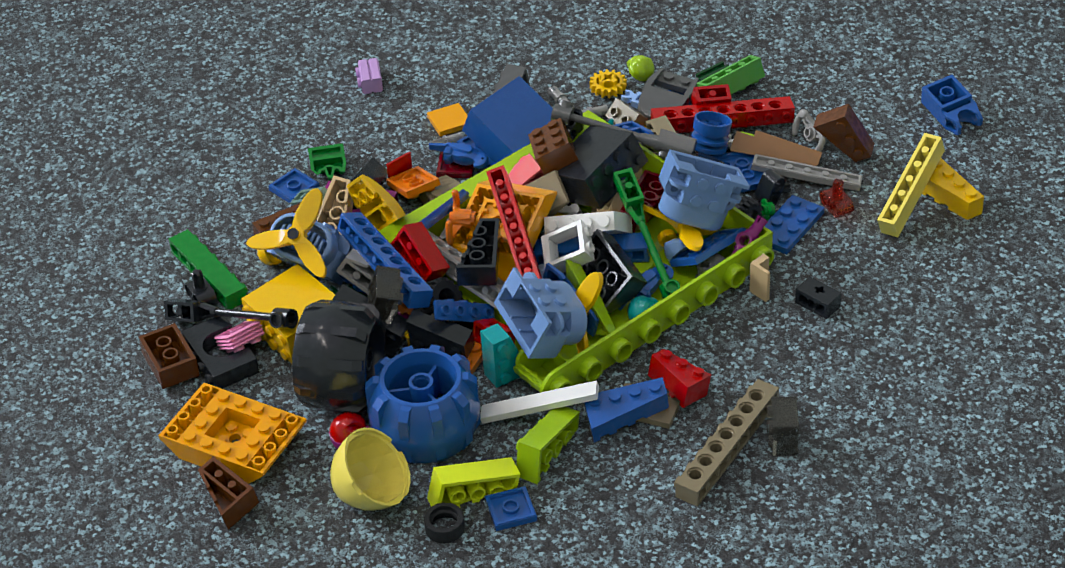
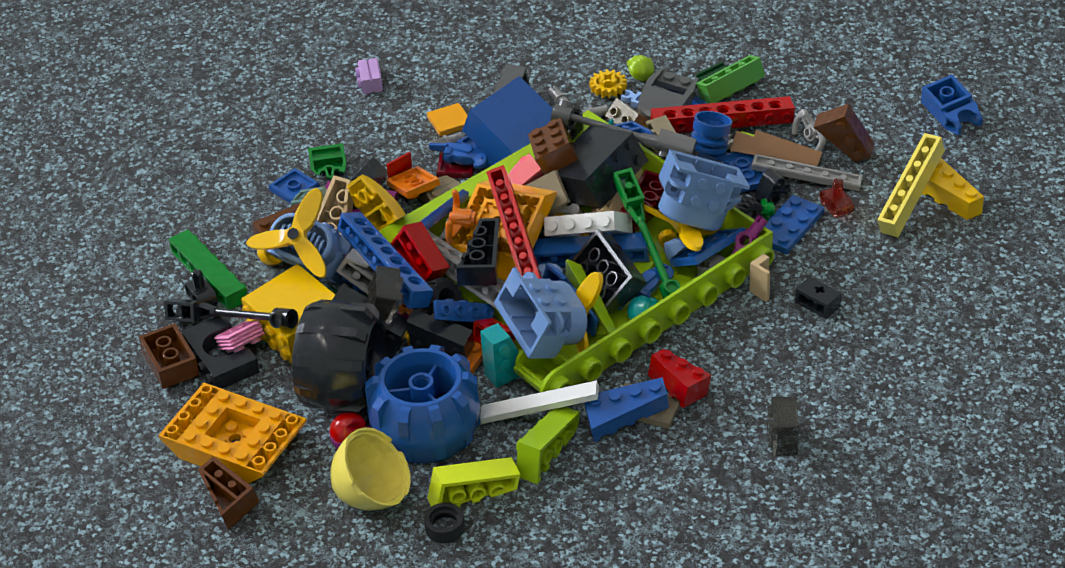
blue tile [485,486,537,531] -> none
white window [541,220,595,273] -> none
dark tan brick [674,379,779,507] -> none
red brick [691,84,732,105] -> none

